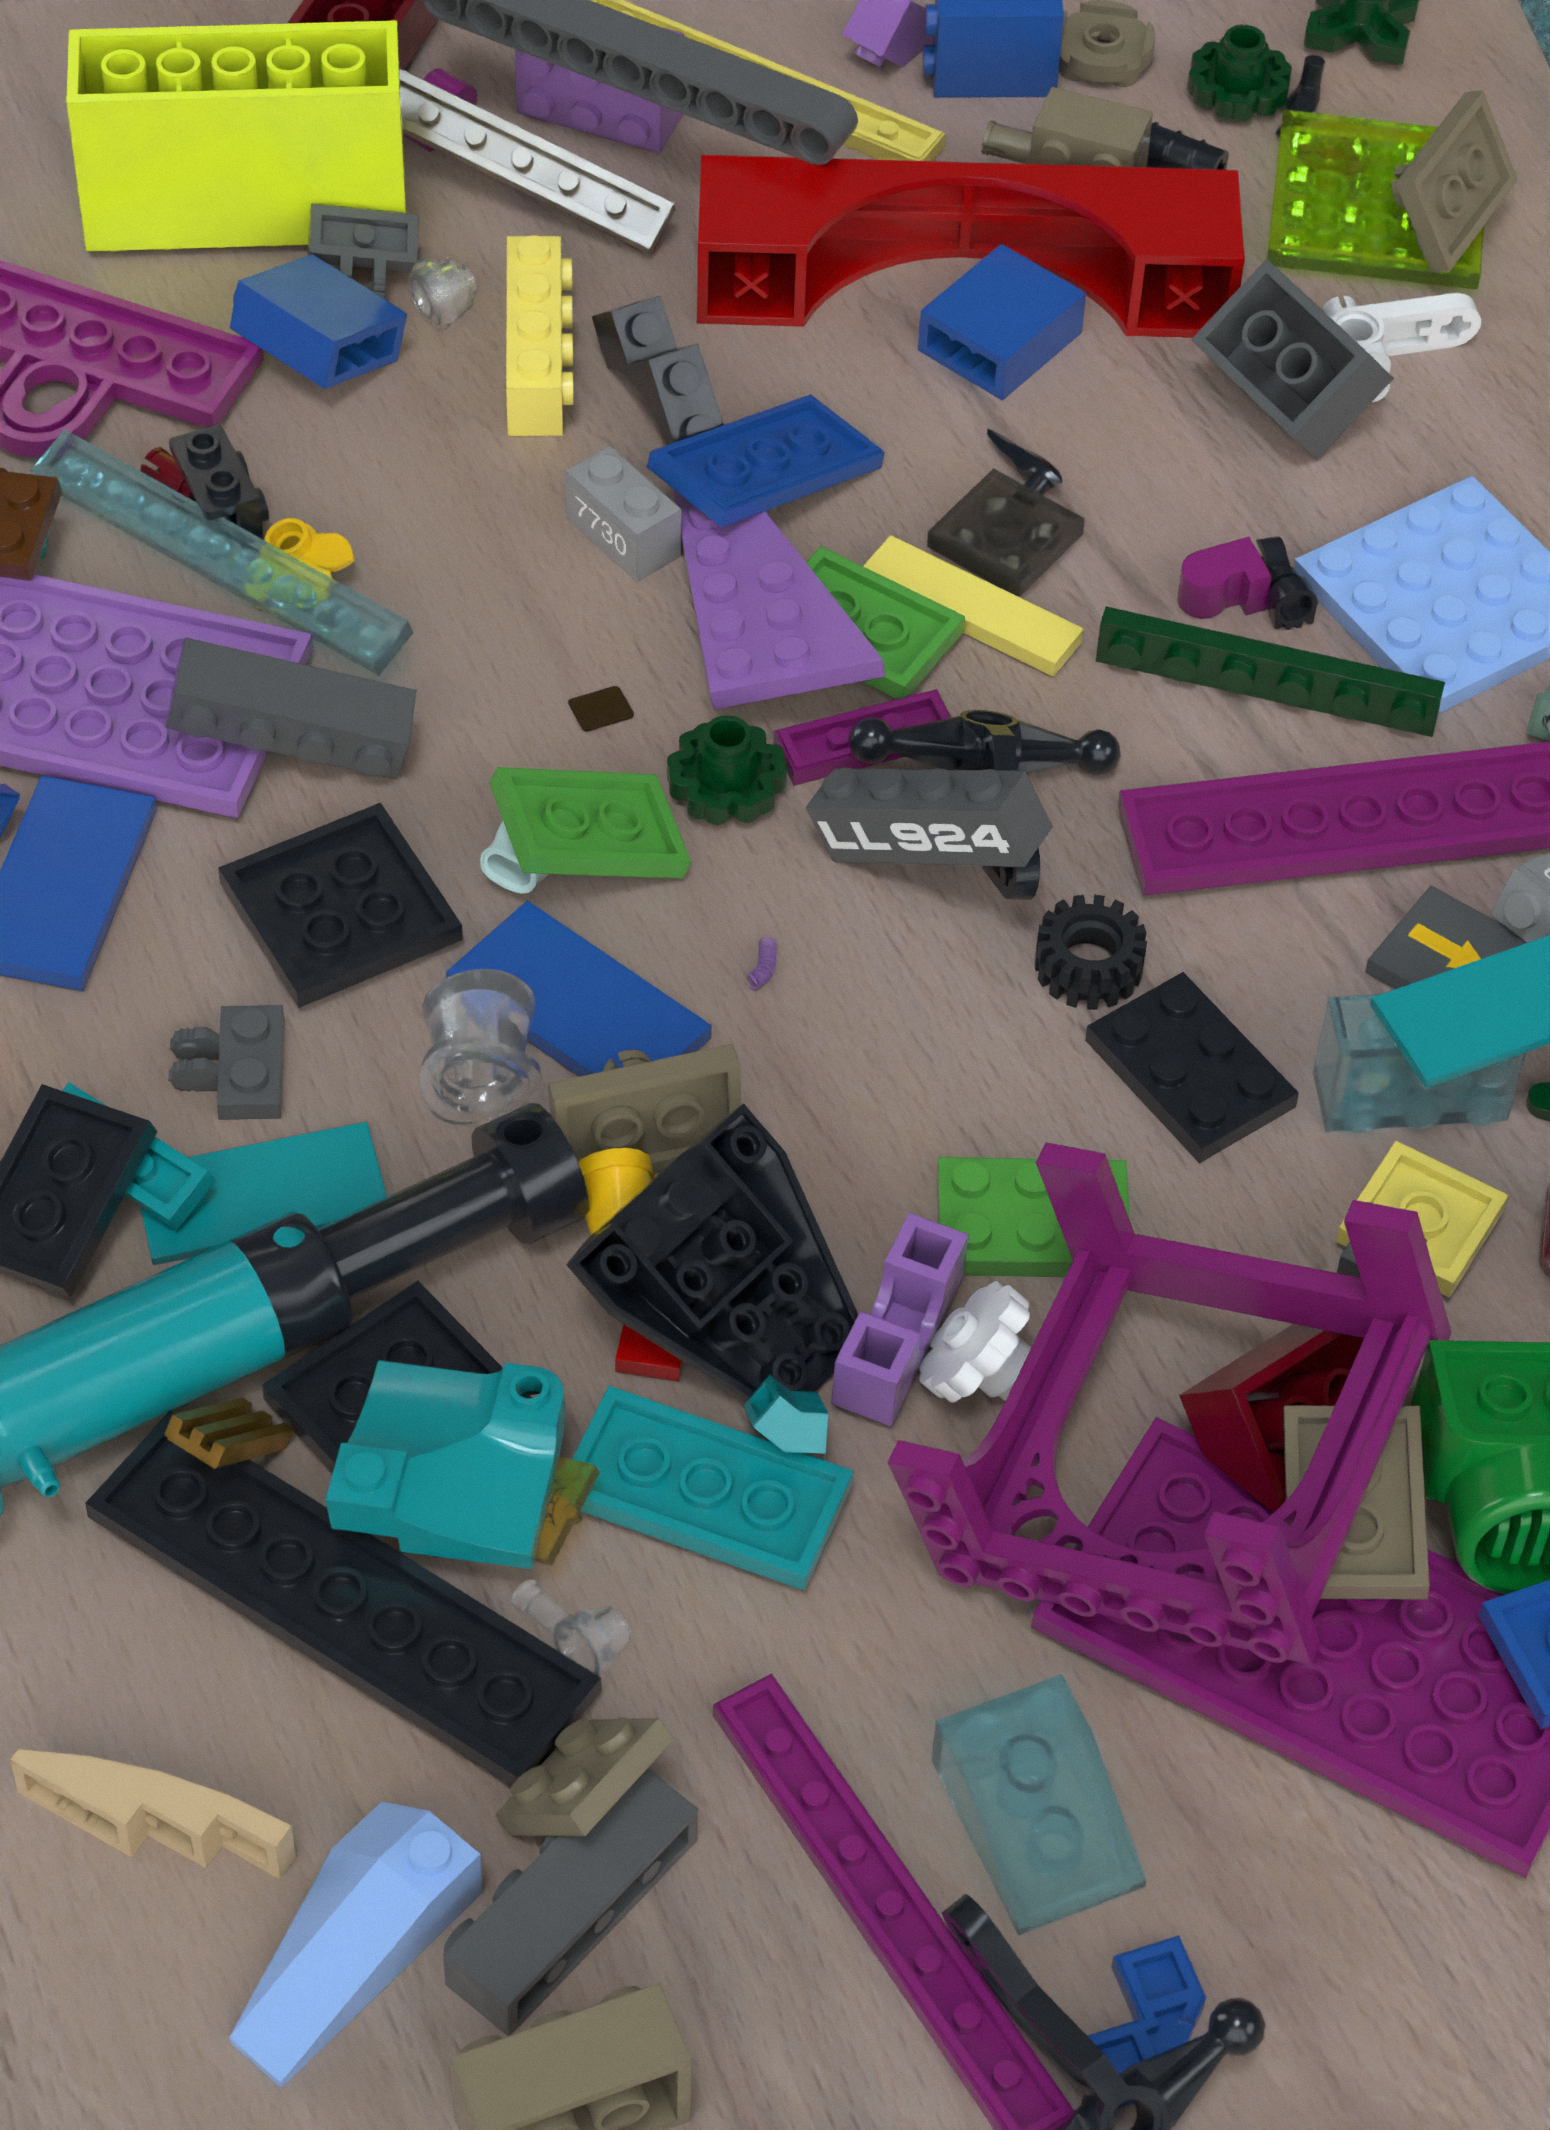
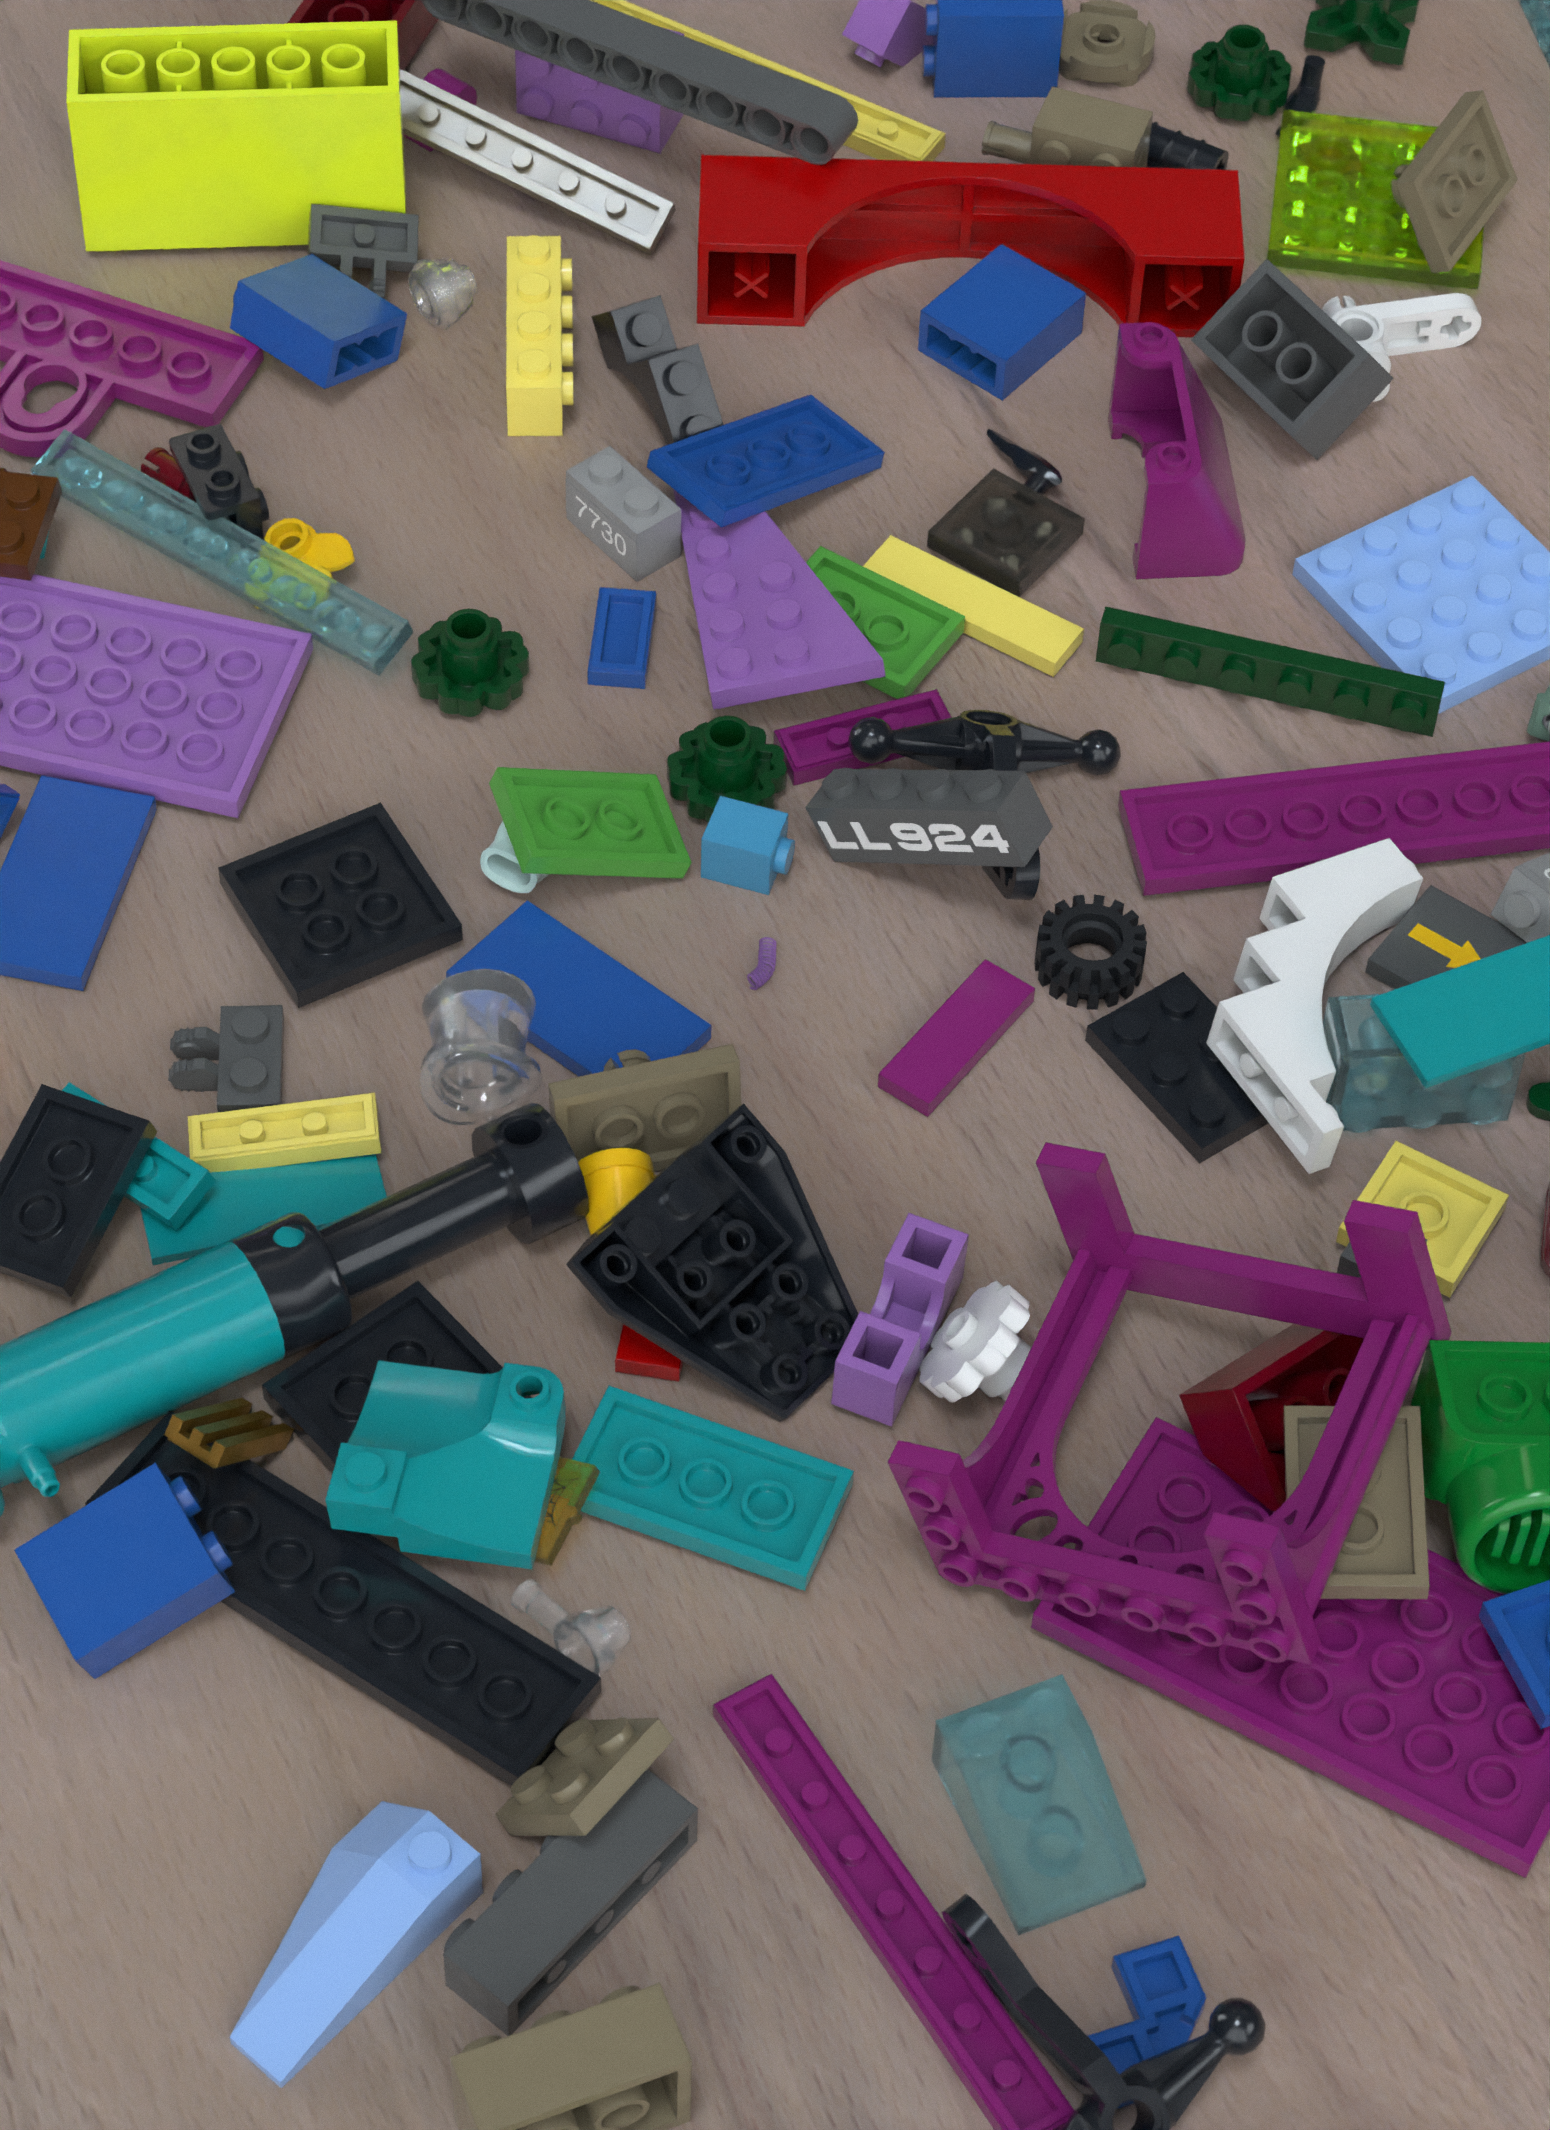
tan slope [10,1749,296,1880] -> none
dark grey brick [165,637,417,780] -> none
dark brown sticker [568,686,634,731] -> none
teal piece [743,1375,828,1454] -> none
bright green plate [937,1157,1130,1277] -> none
magenta leg [1177,537,1271,619] -> none
black piece [1256,536,1318,630] -> none
none -> blue brick [14,1463,236,1679]
none -> light yellow tile [188,1093,382,1173]
none -> dark green plant [411,609,529,717]
none -> blue tile [588,587,656,689]
none -> dark azure brick [701,796,795,895]
none -> magenta tile [877,959,1035,1117]
none -> magenta windscreen [1108,322,1246,579]
none -> white arch [1206,838,1423,1174]

